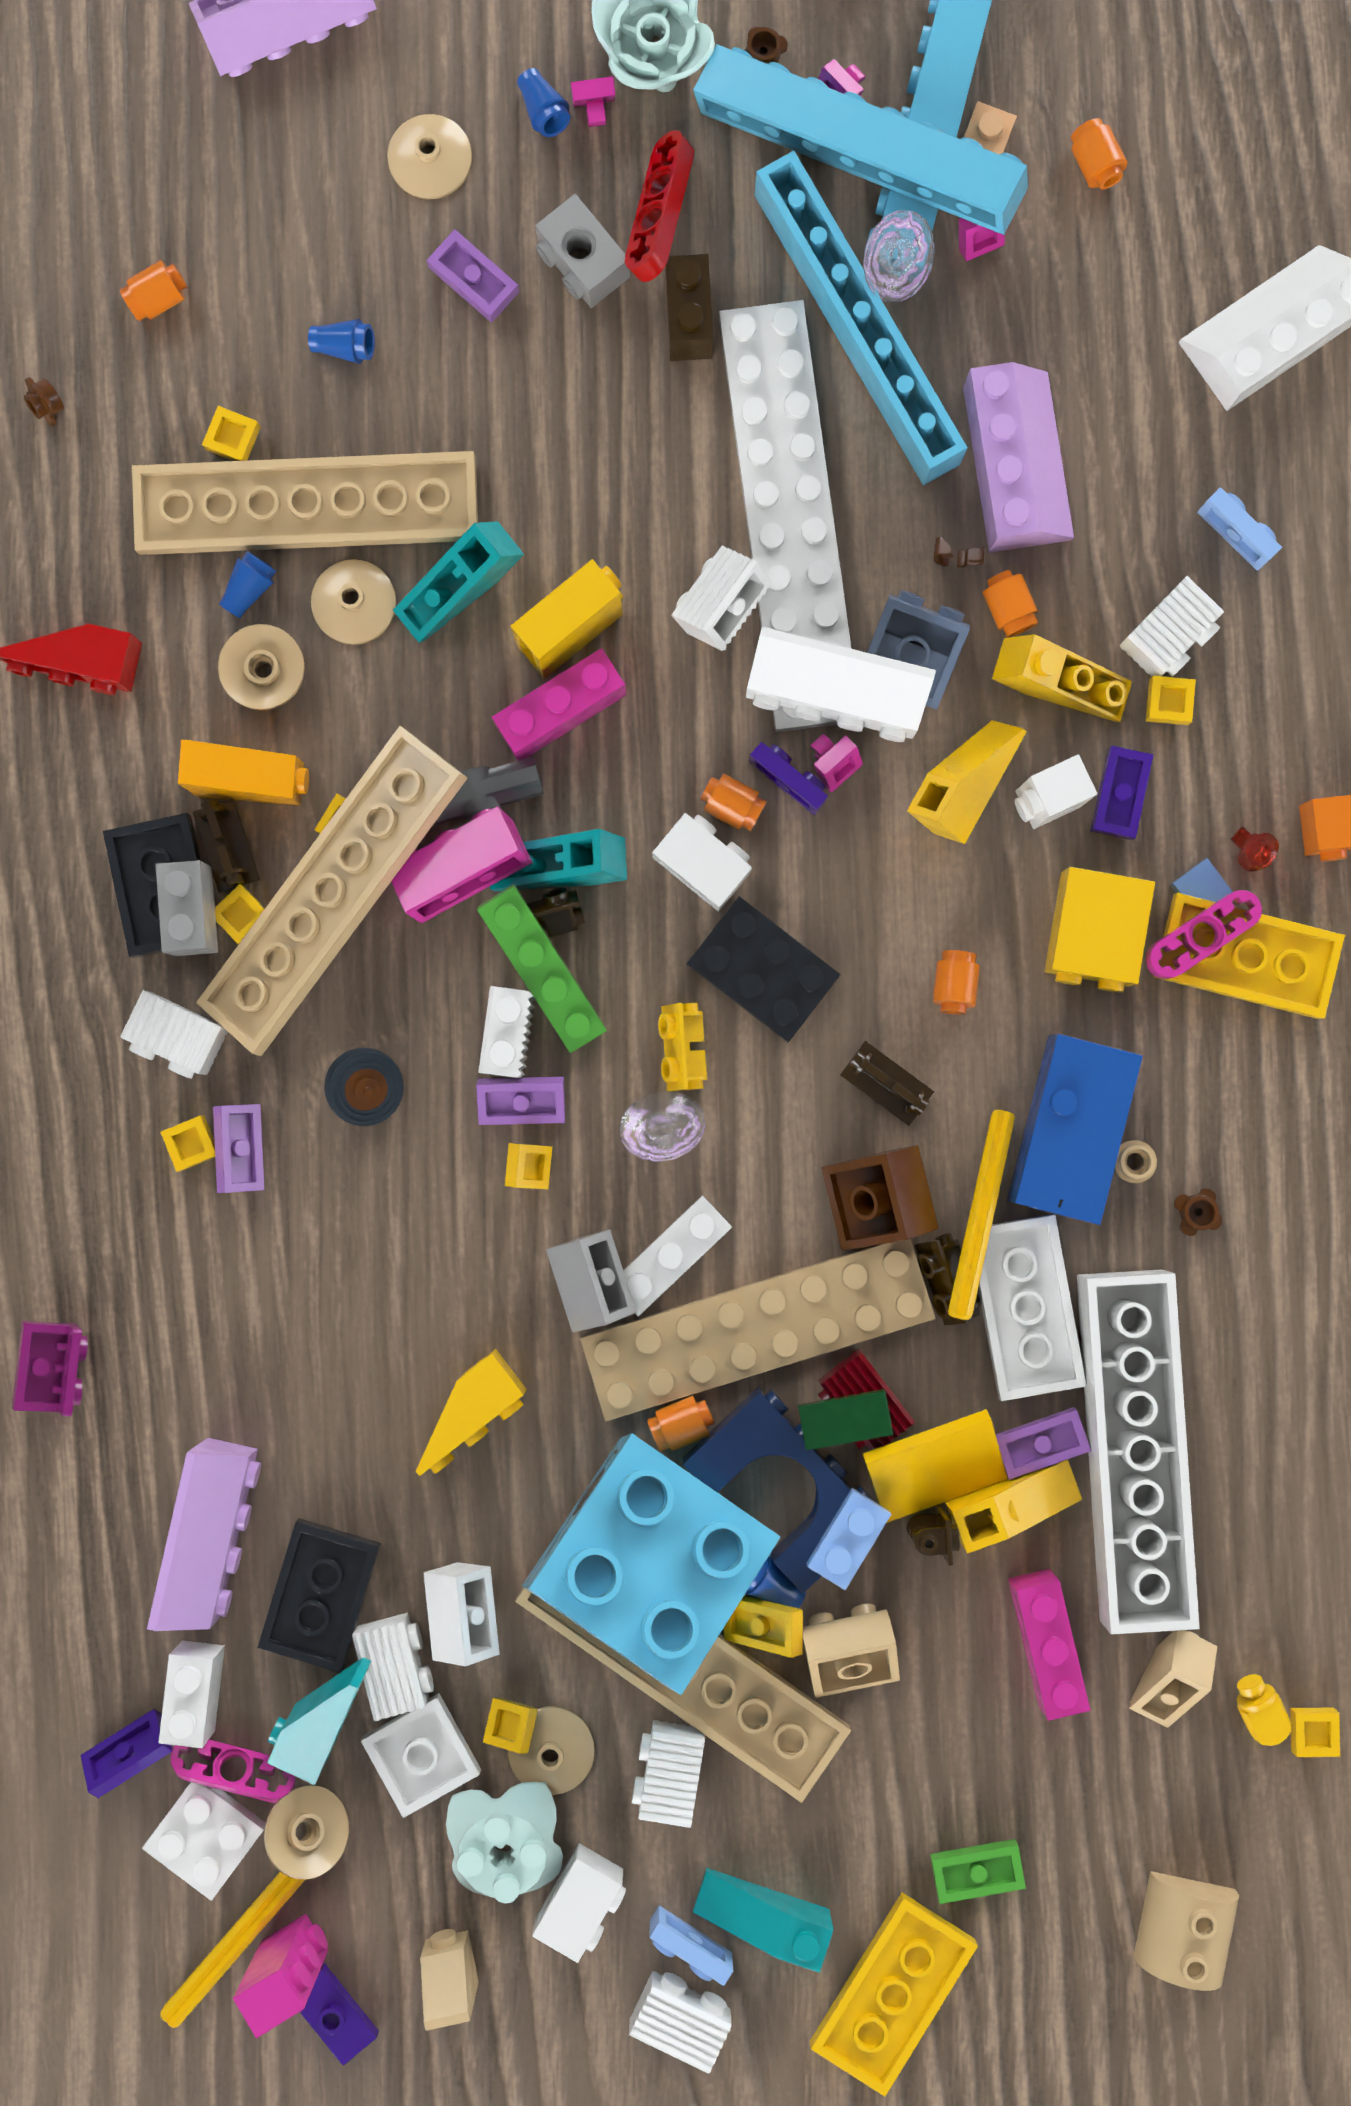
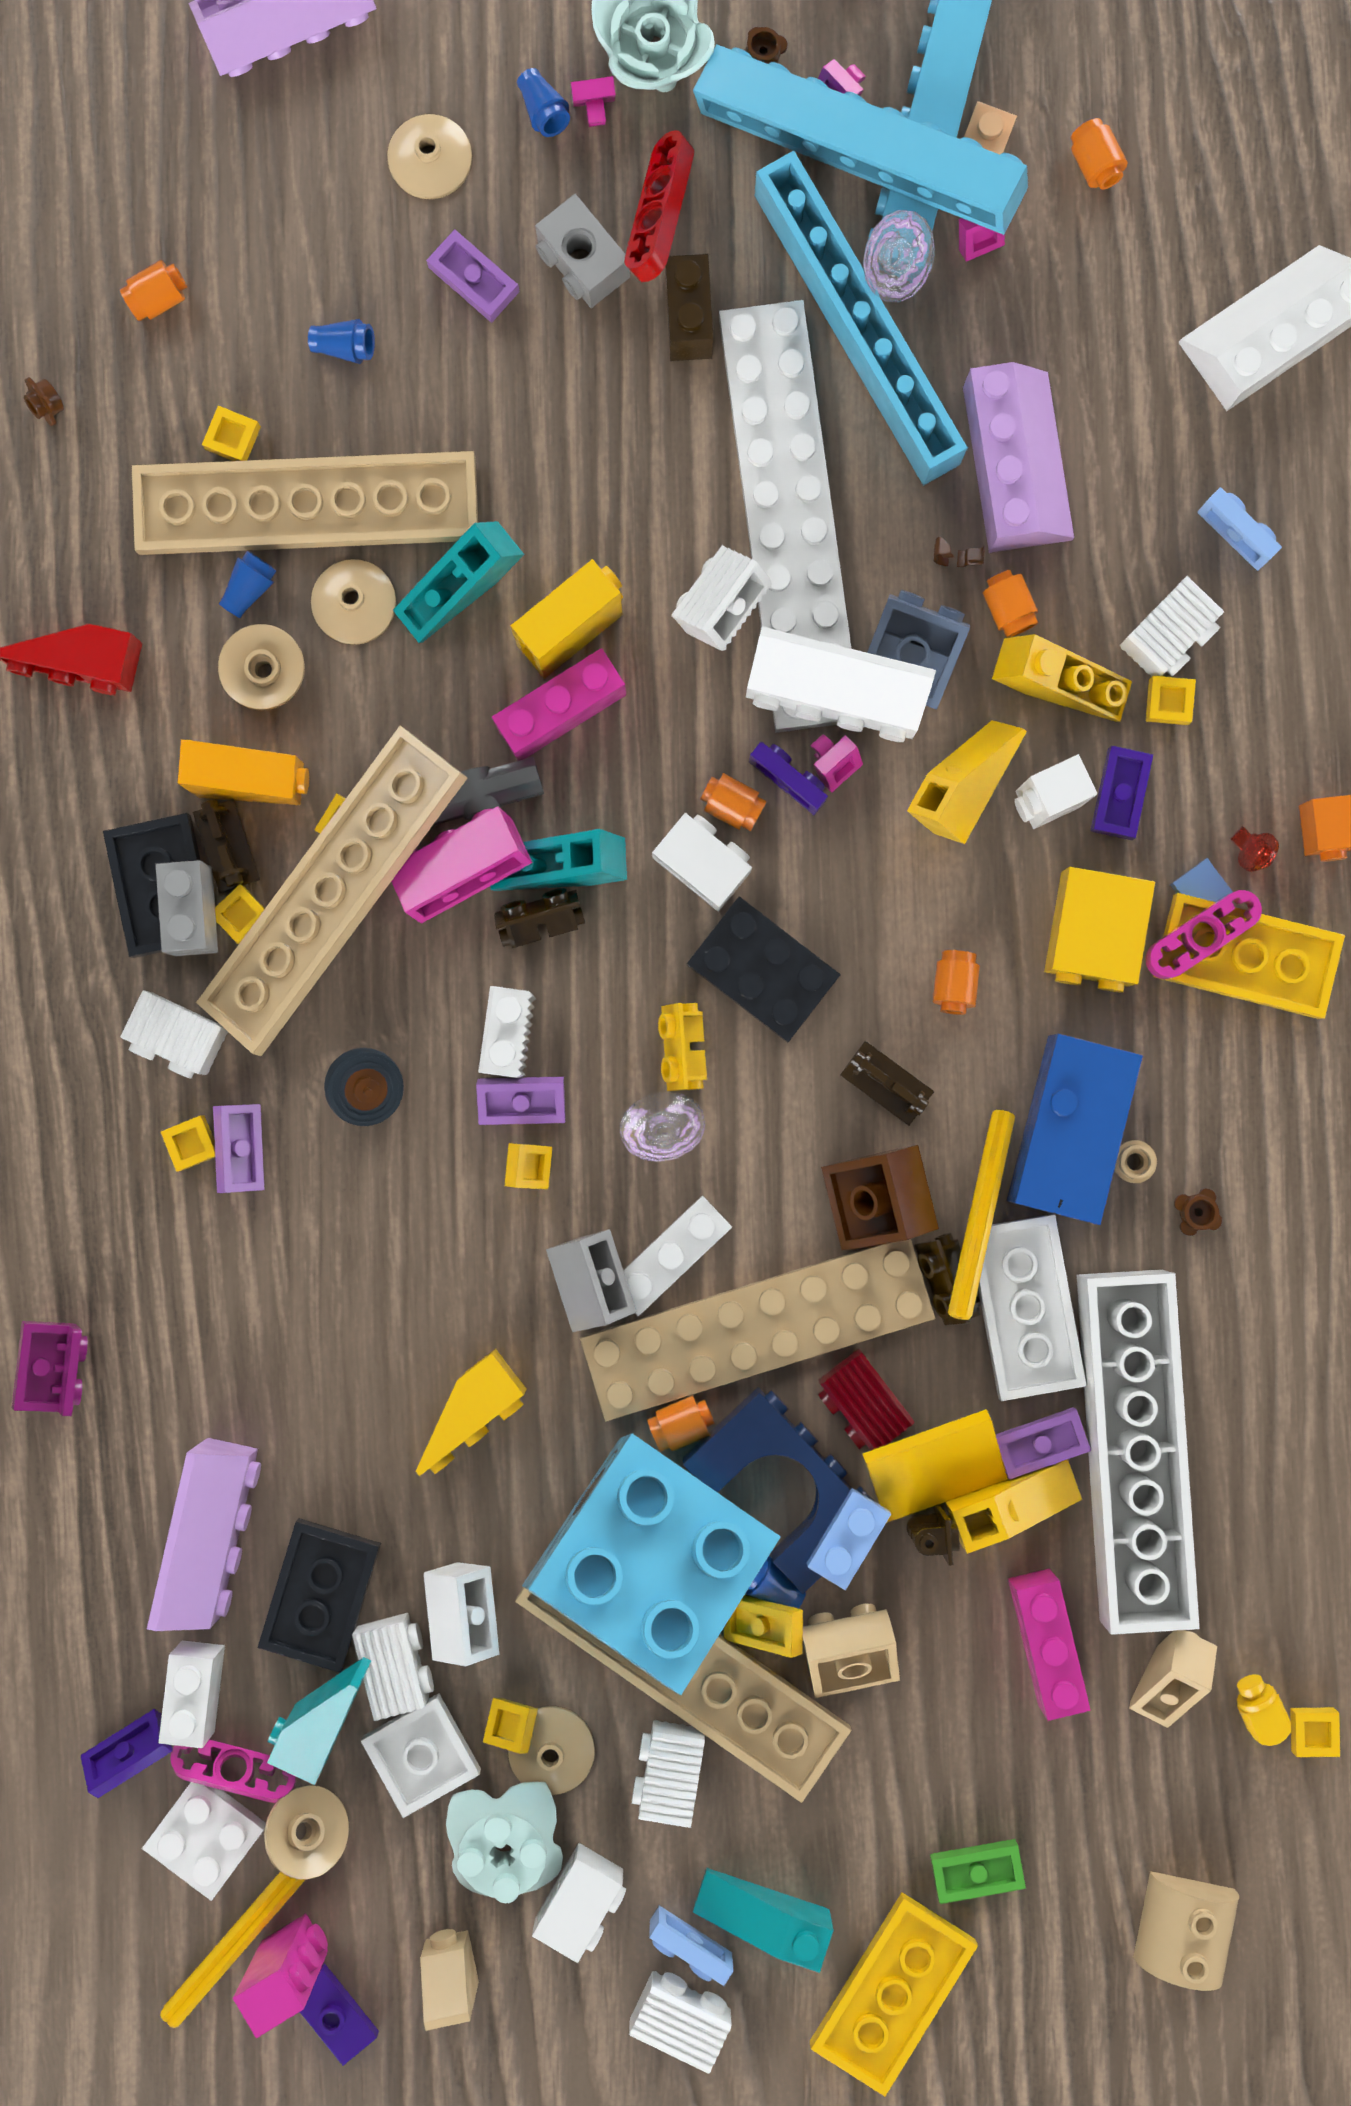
bright green plate [477,884,607,1053] -> none
dark green tile [797,1389,893,1451] -> none

